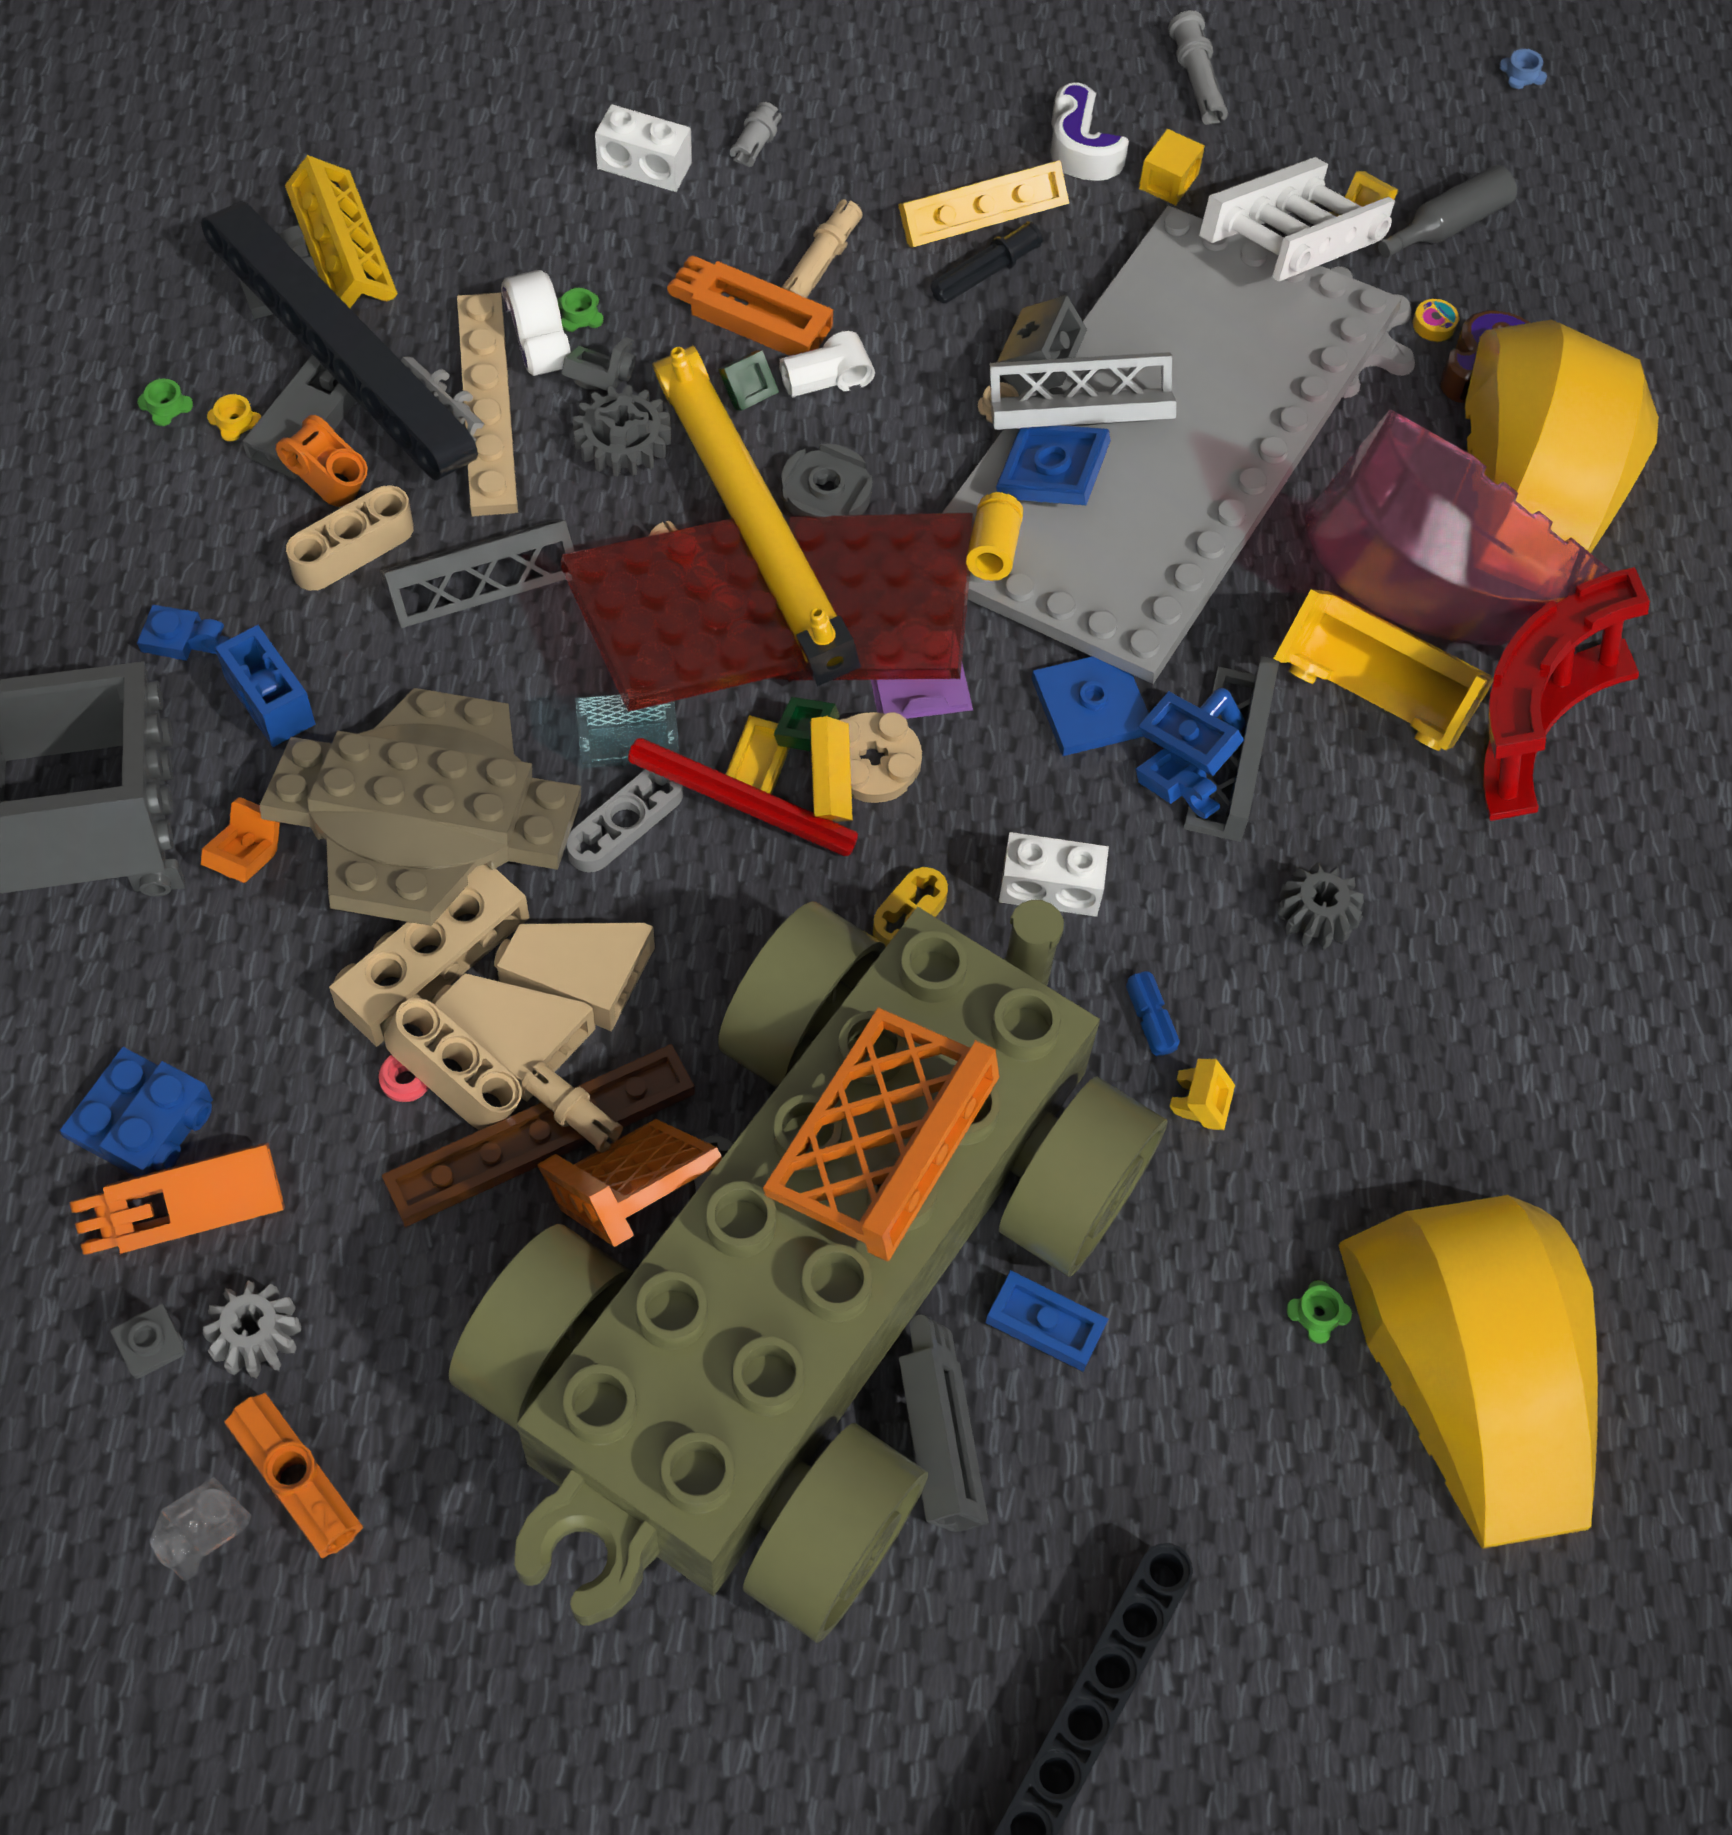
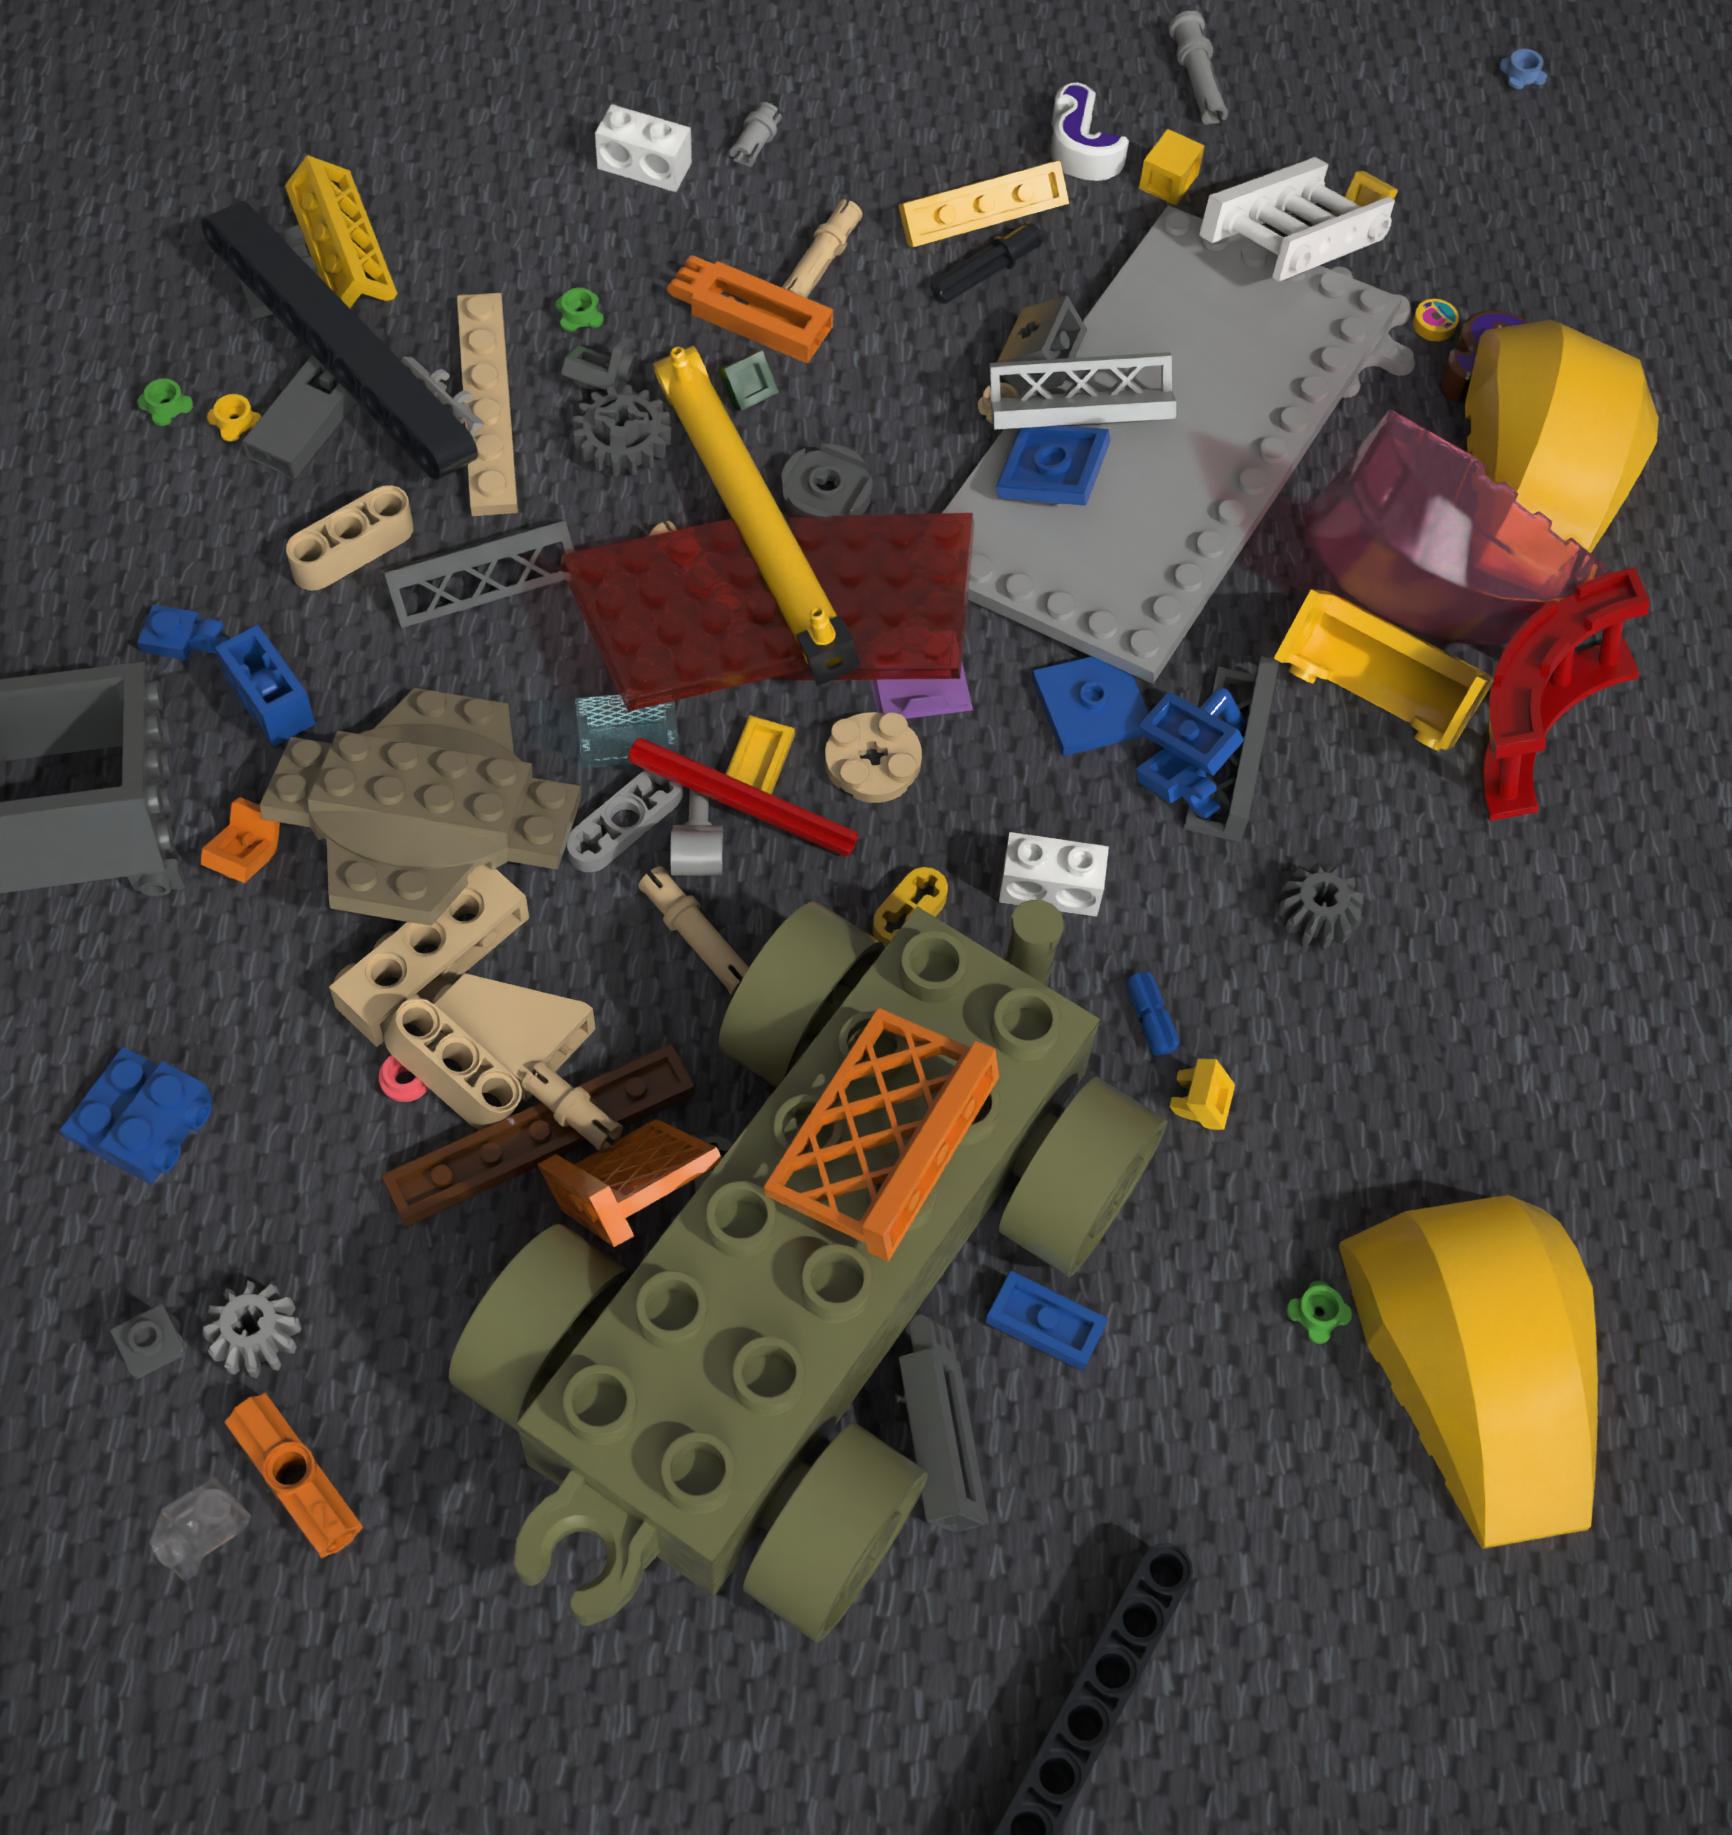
orange hinge [69,1142,285,1255] -> none
orange piece [276,415,368,507] -> none
tan slope [494,923,655,1031] -> none
white animal [501,270,571,376] -> none
dark green plate [774,697,840,751] -> none
white piece [780,331,875,397] -> none
yellow tile [810,716,853,822] -> none
yellow piece [966,492,1023,581] -> none
dark grey piece [1378,165,1517,258] -> none
none -> tan pin [638,866,749,996]
none -> light grey beam [671,789,723,876]

